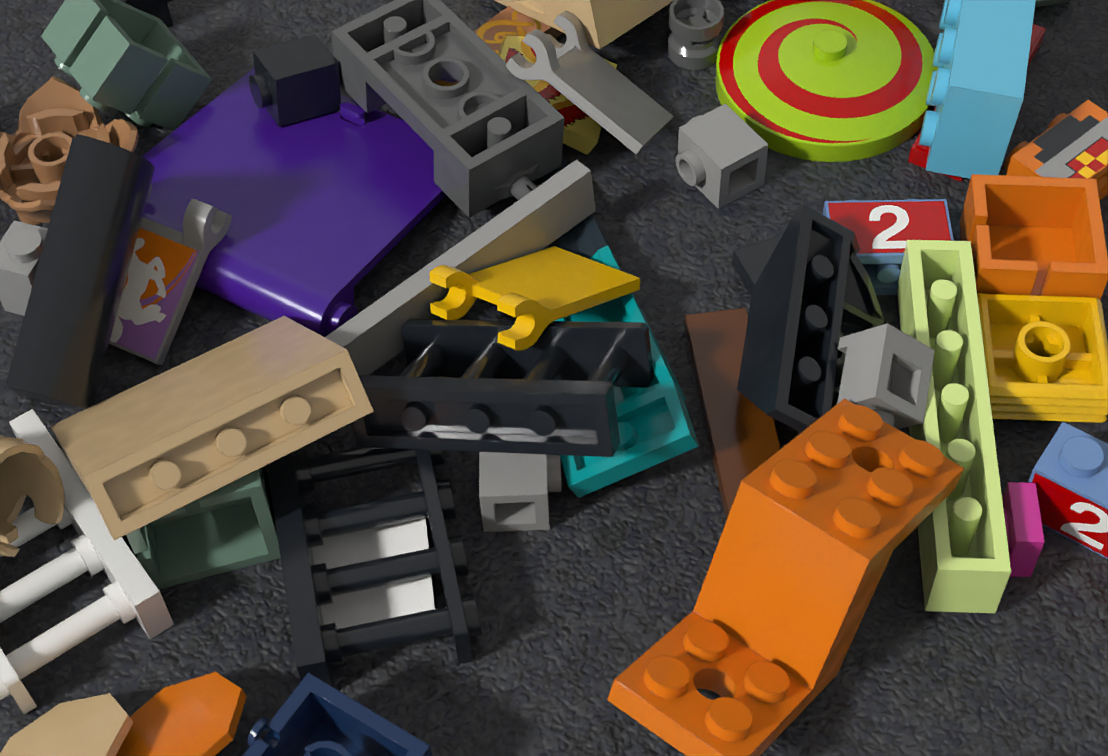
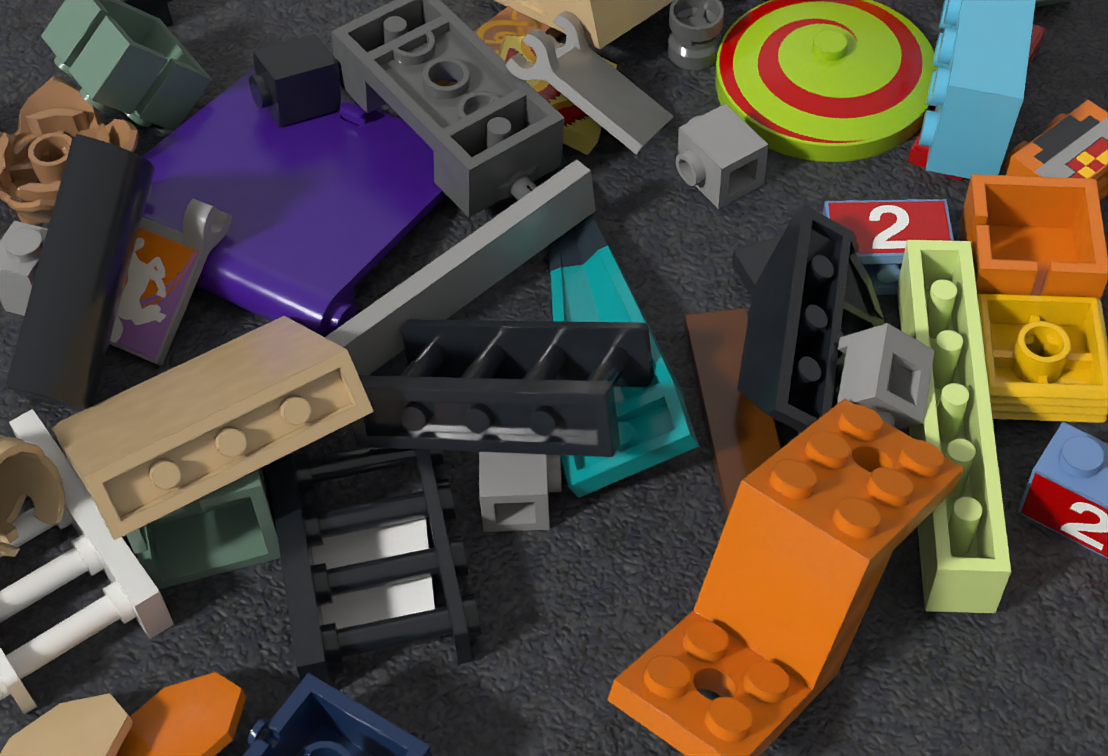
yellow flag [429,246,640,351] -> none
dark pink plate [1002,482,1045,577] -> none

